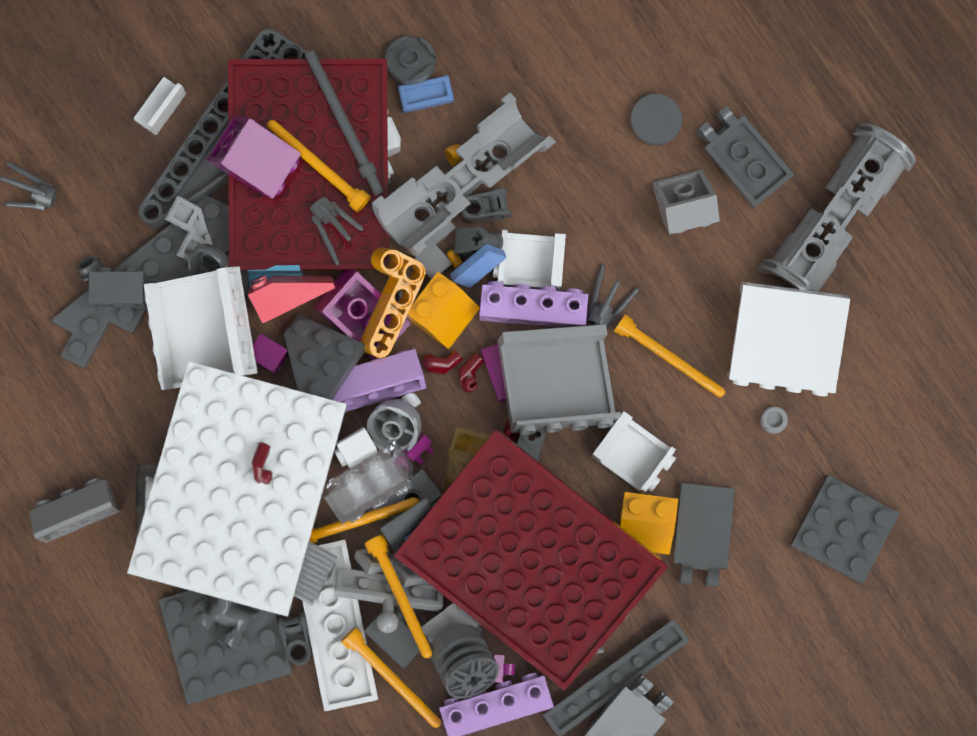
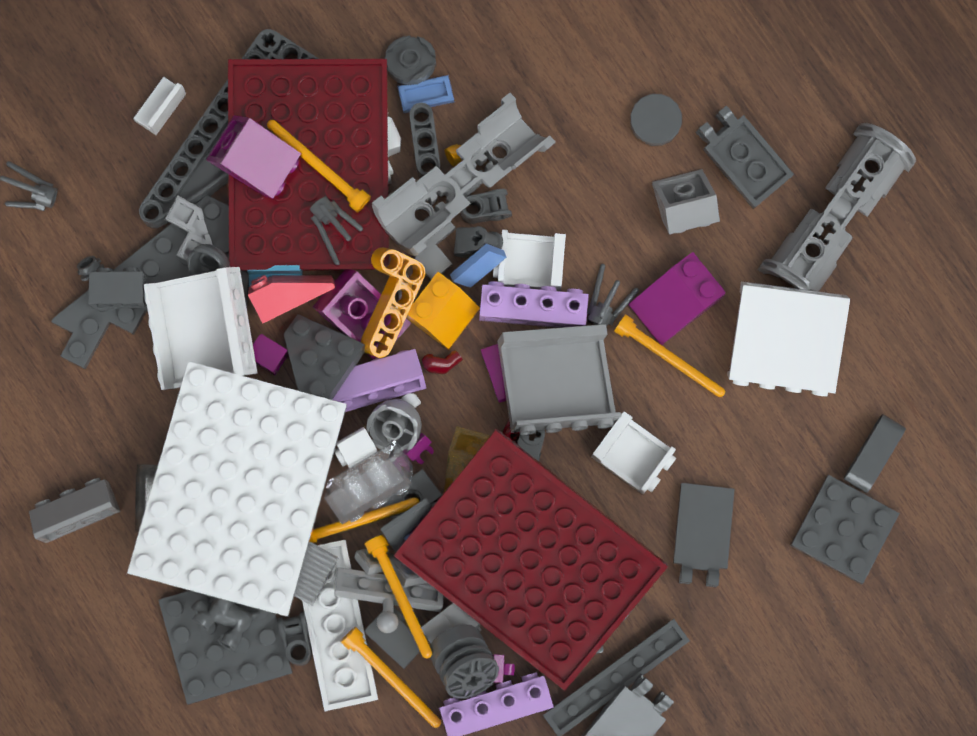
dark red arm [251,442,273,485] -> none
dark grey bar [305,50,384,197] -> none
light orange piece [446,249,463,269] -> none
dark red arm [458,353,484,392] -> none
light orange slope [619,492,678,555] -> none
light grey tile [760,407,788,434] -> none
none -> dark grey beam [409,103,440,178]
none -> magenta slope [628,252,726,345]
none -> dark grey beam [844,414,906,493]

